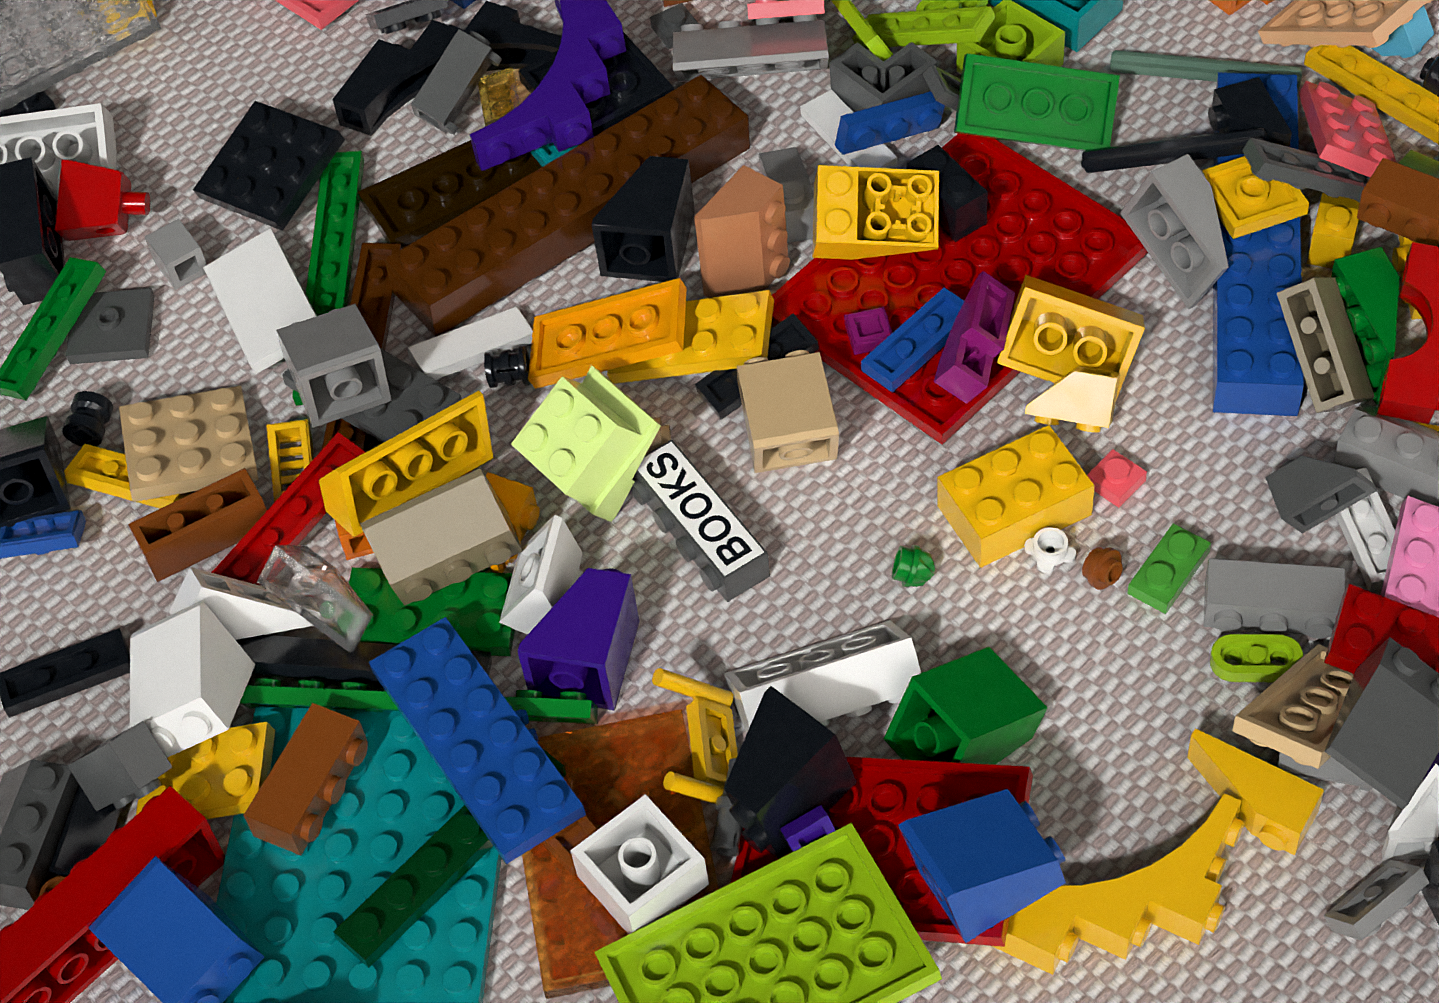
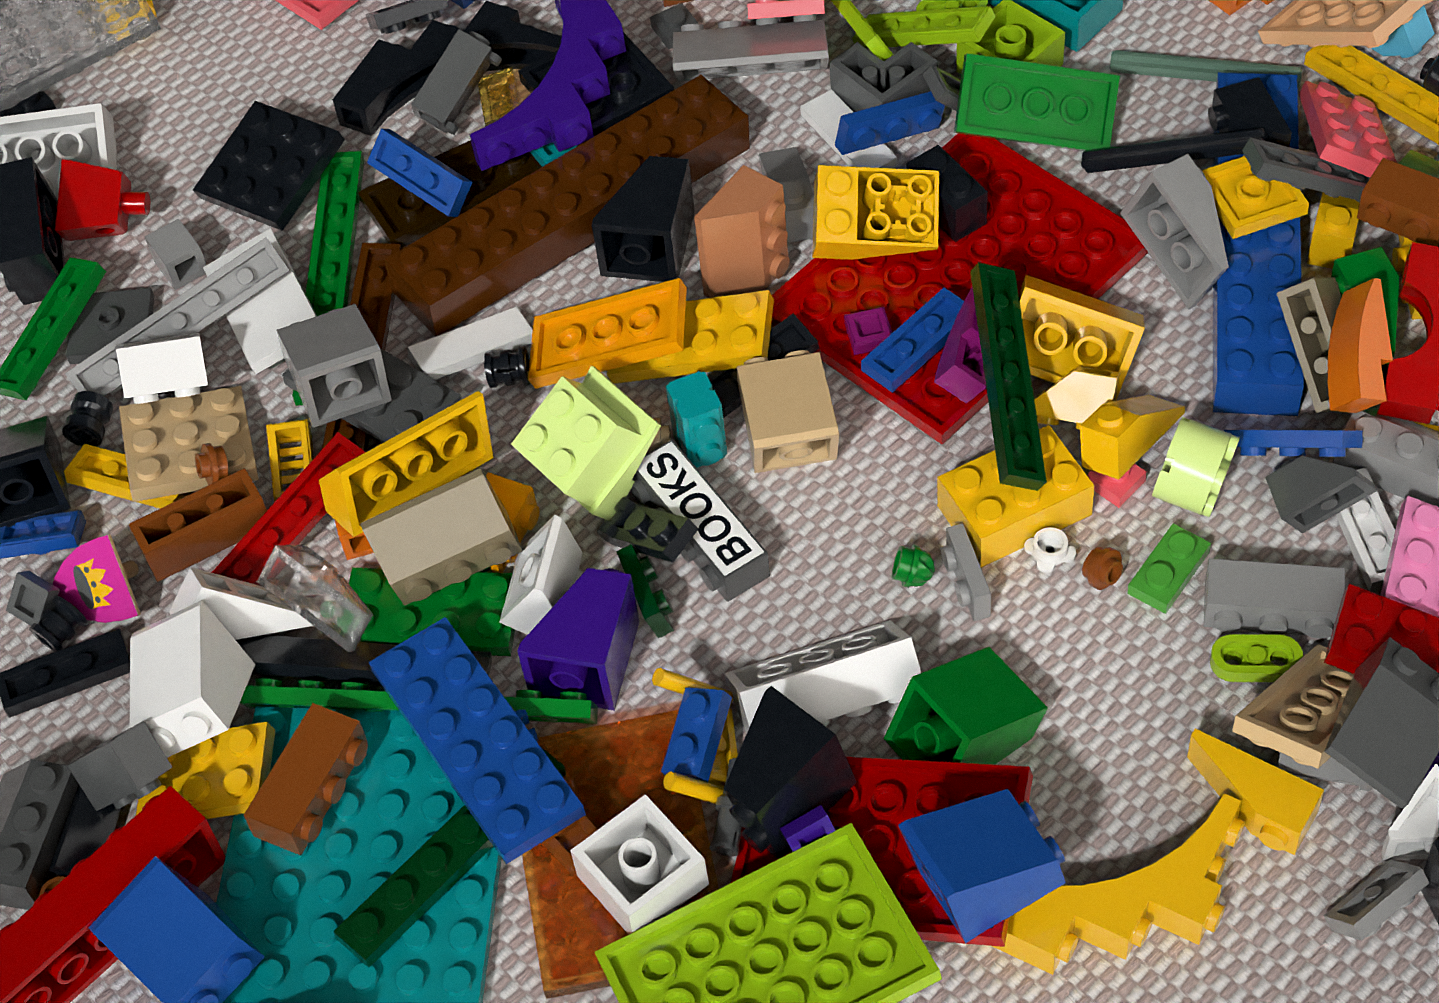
none -> dark grey plate [6,571,60,626]
none -> black bush [29,595,89,652]
none -> dark pink shield [53,534,141,623]
none -> light grey plate [65,237,289,396]
none -> white brick [115,333,208,404]
none -> dark orange plate [195,443,228,485]
none -> blue plate [367,128,472,217]
none -> black plate [597,497,699,563]
none -> dark green plate [616,544,674,638]
none -> blue plate [661,688,732,782]
none -> teal brick [666,371,728,468]
none -> light grey plate [941,523,991,621]
none -> dark green plate [970,262,1047,491]
none -> yellow slope [1080,394,1185,480]
none -> yellowish green brick [1152,417,1240,517]
none -> blue plate [1224,430,1363,457]
none -> orange slope [1327,278,1393,413]

